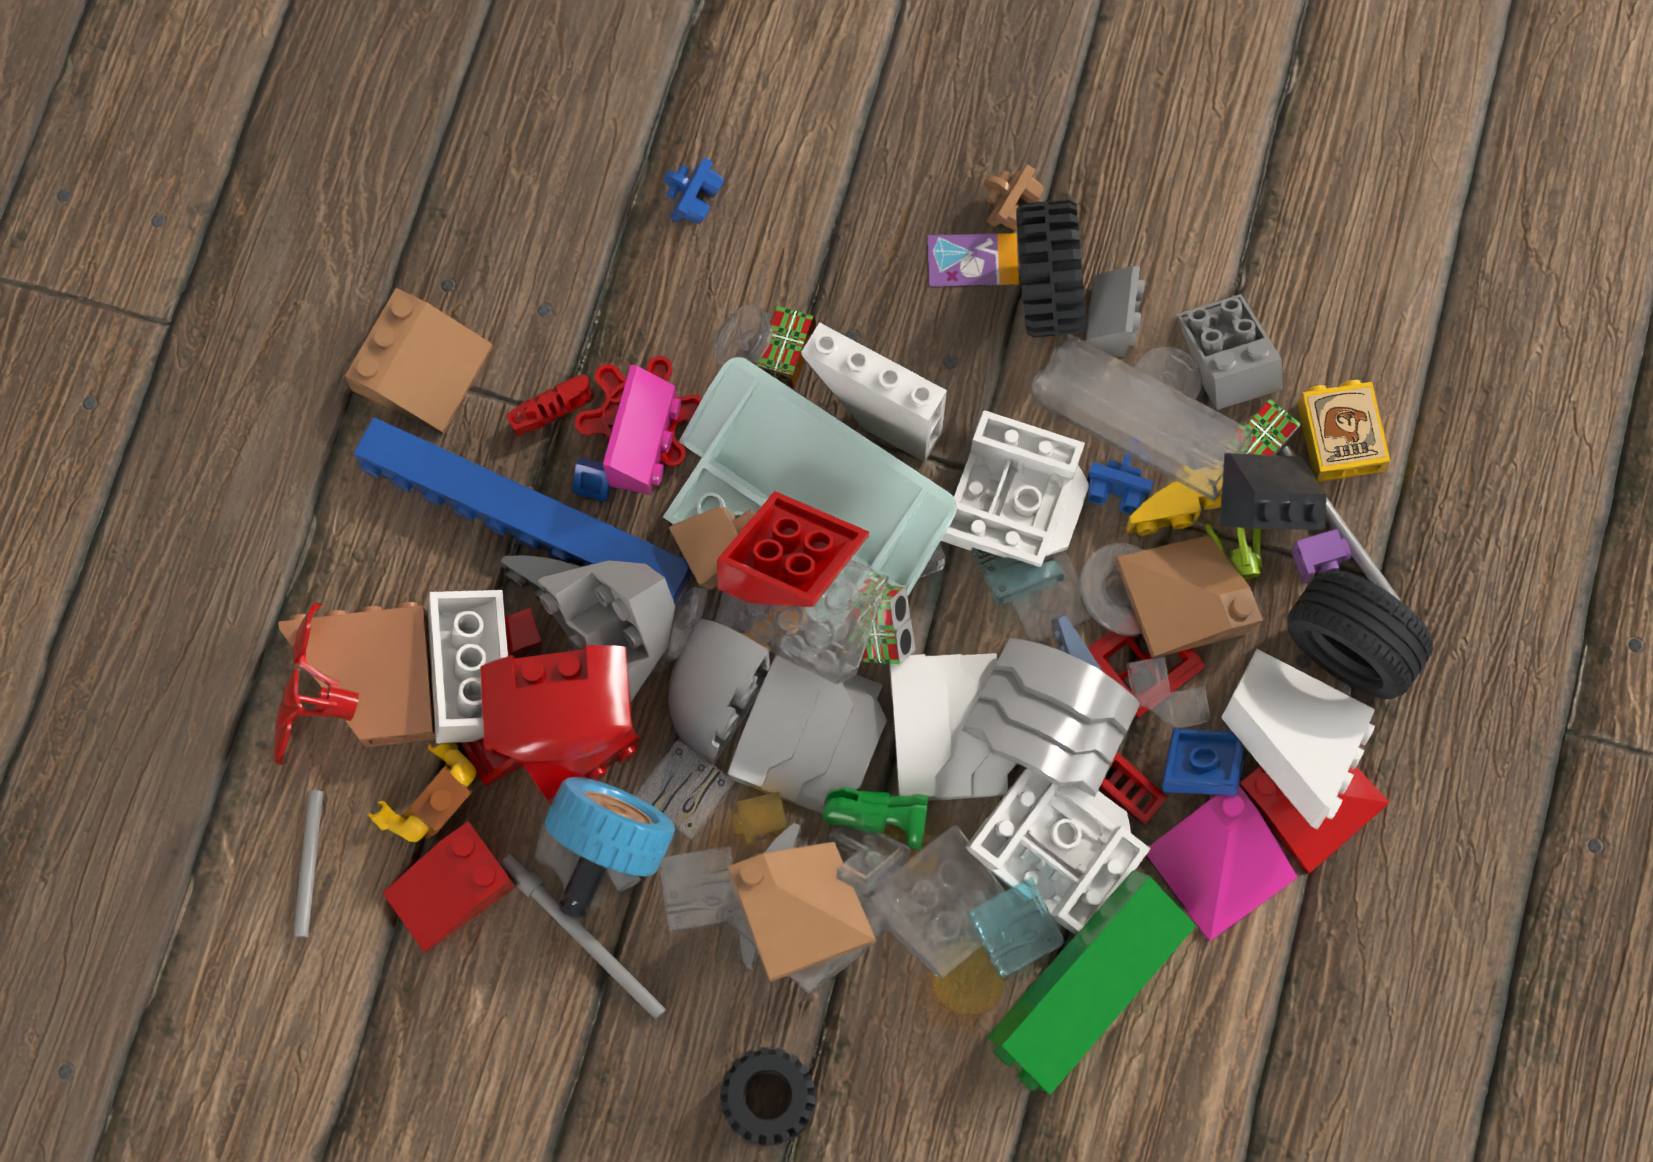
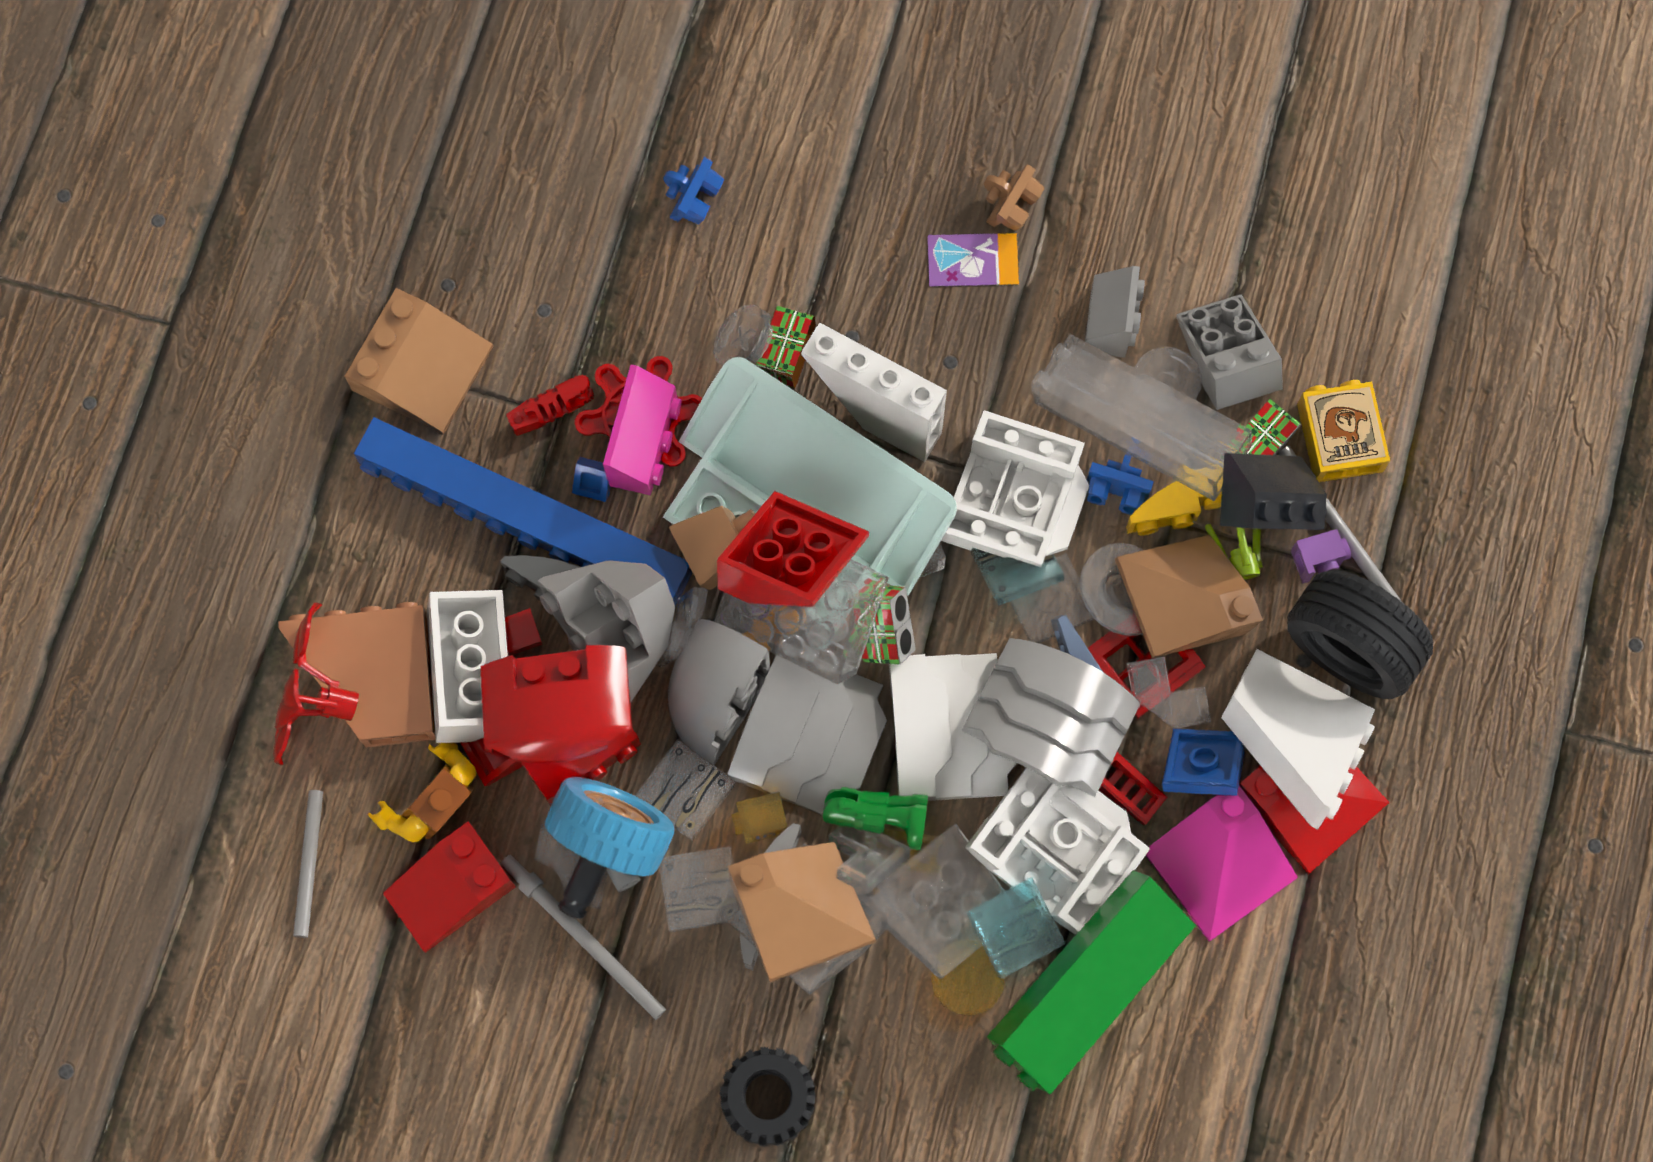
black tyre [1016,199,1087,338] -> none

